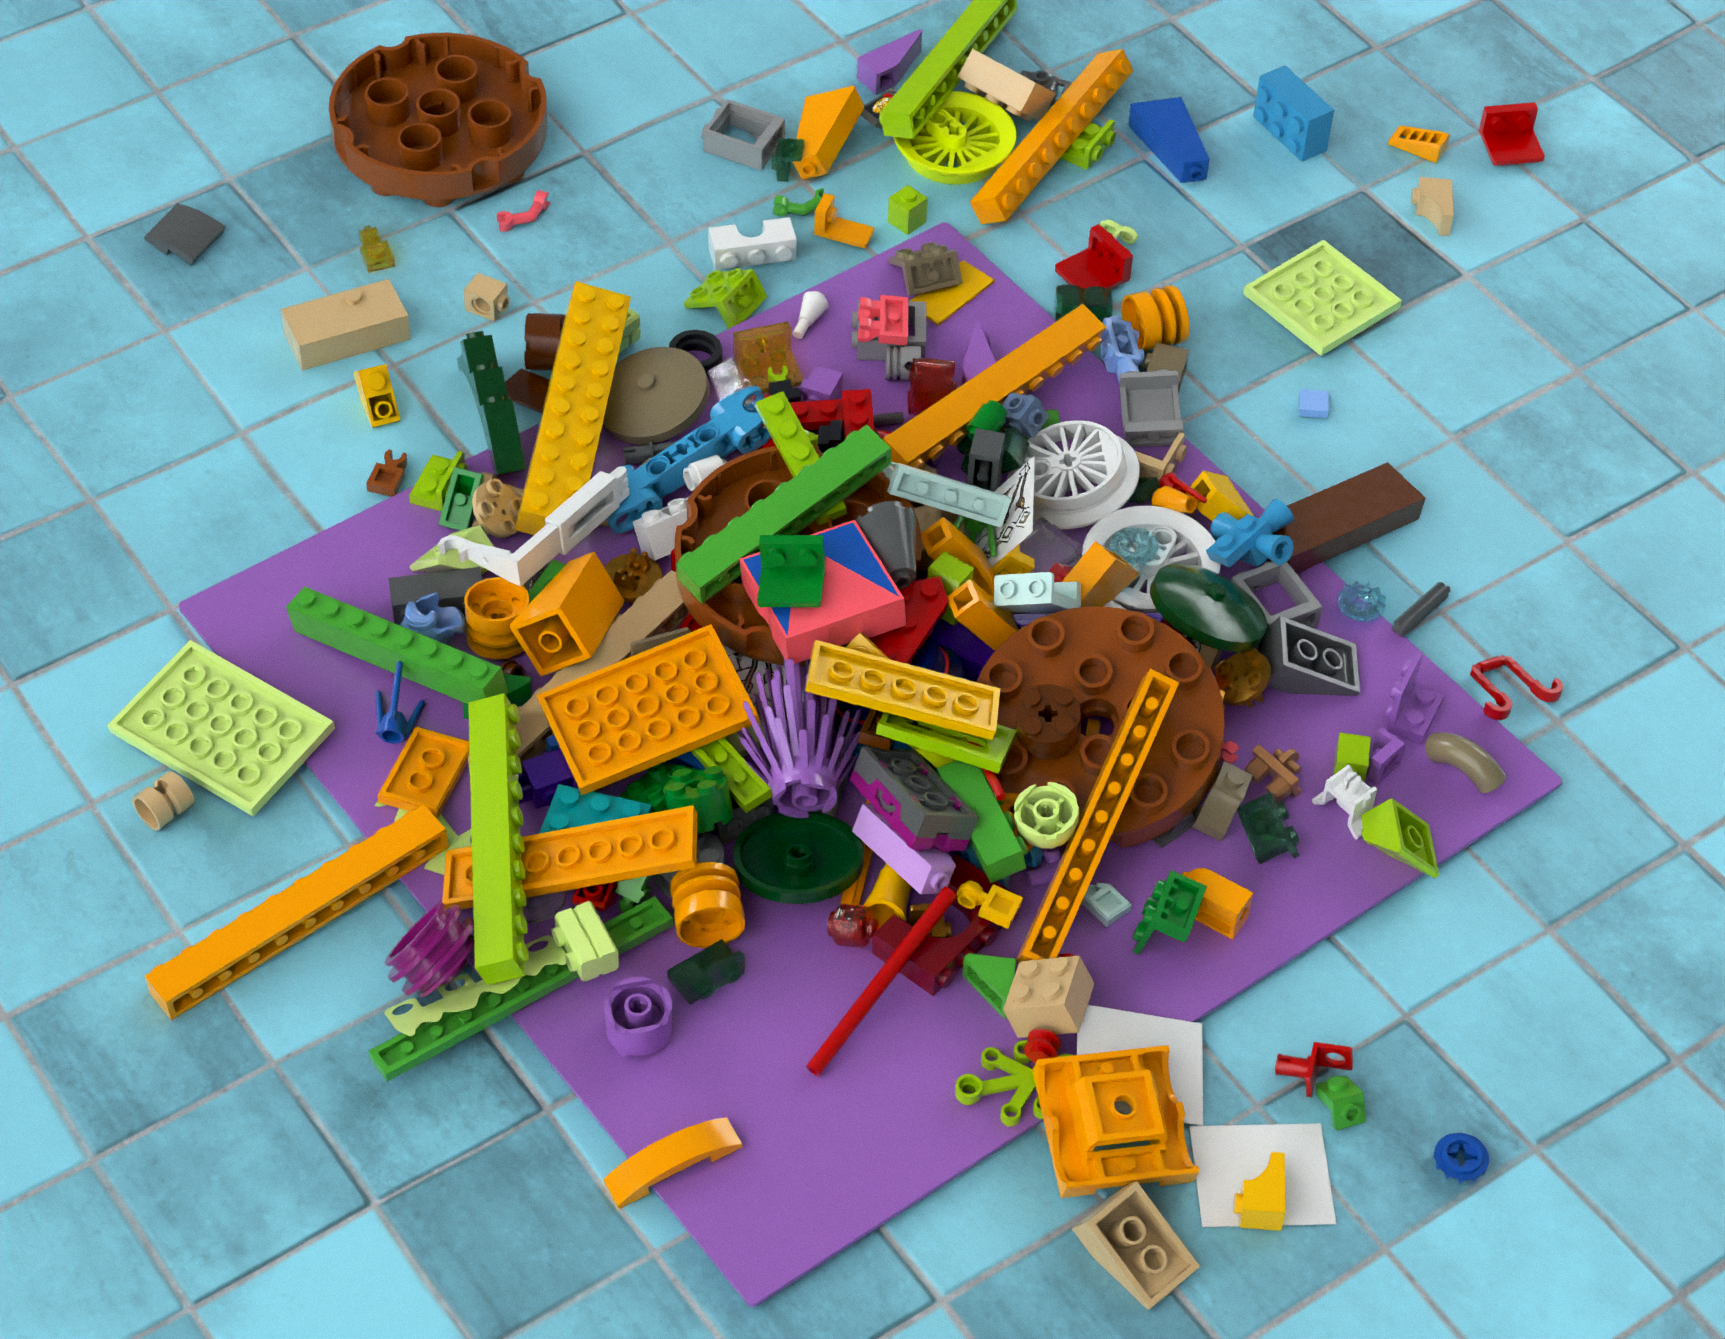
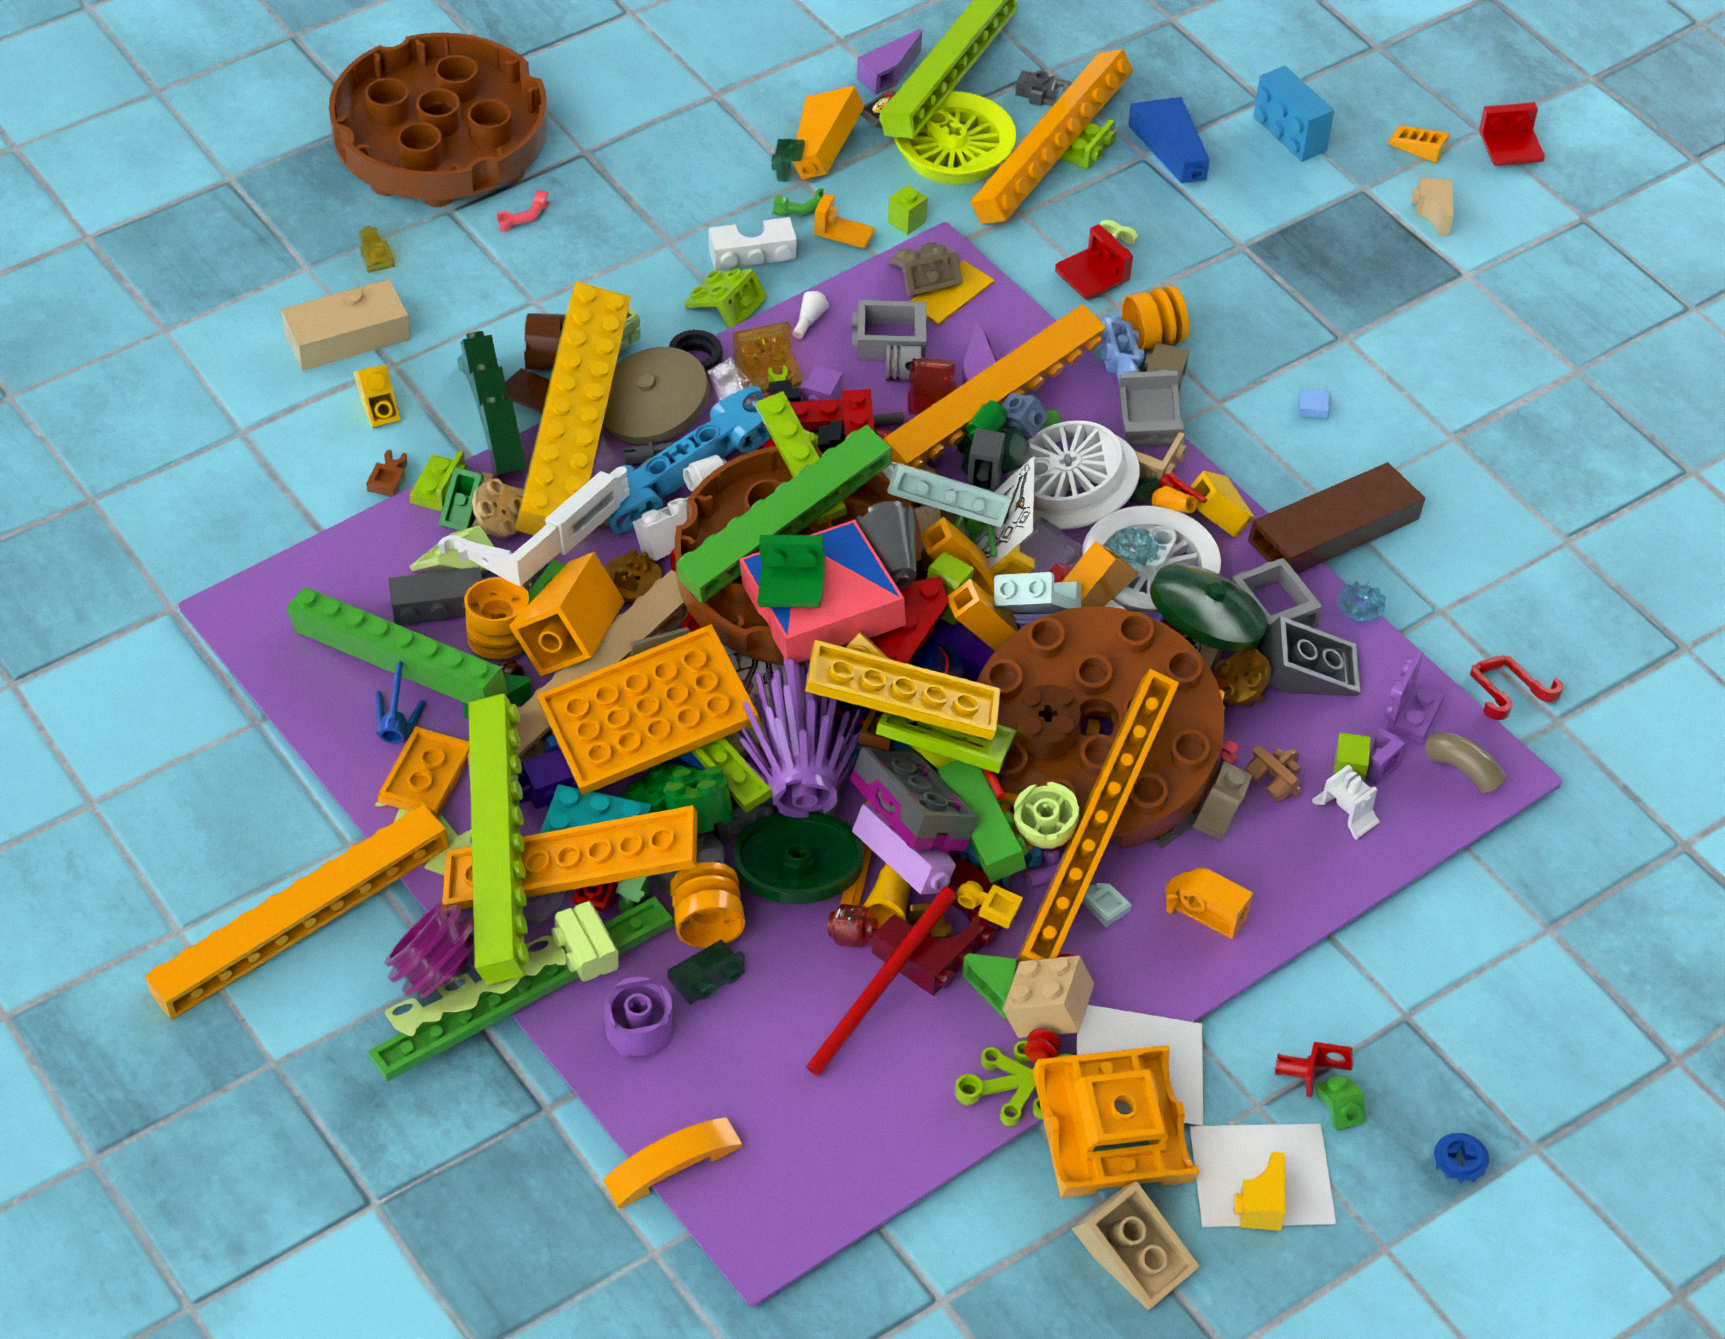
yellowish green plate [107,640,335,817] -> none
tan wheel [132,771,195,831] -> none
dark grey slope [144,203,225,266] -> none
medium blue hair [400,592,467,645] -> none
tan brick [463,273,510,321] -> none
light grey window [701,99,785,171] -> none
coral plate [857,295,908,346] -> none
tan brick [958,48,1056,122] -> none
clear green brick [1054,284,1113,322] -> none
green bracket [1132,870,1207,955] -> none
dark azure brick [1206,499,1294,568] -> none
clear green bracket [1237,792,1301,864] -> none
yellowish green plate [1243,240,1402,356] -> none
lime slope [1361,798,1440,878] -> none
dark grey axle [1392,582,1451,636] -> none

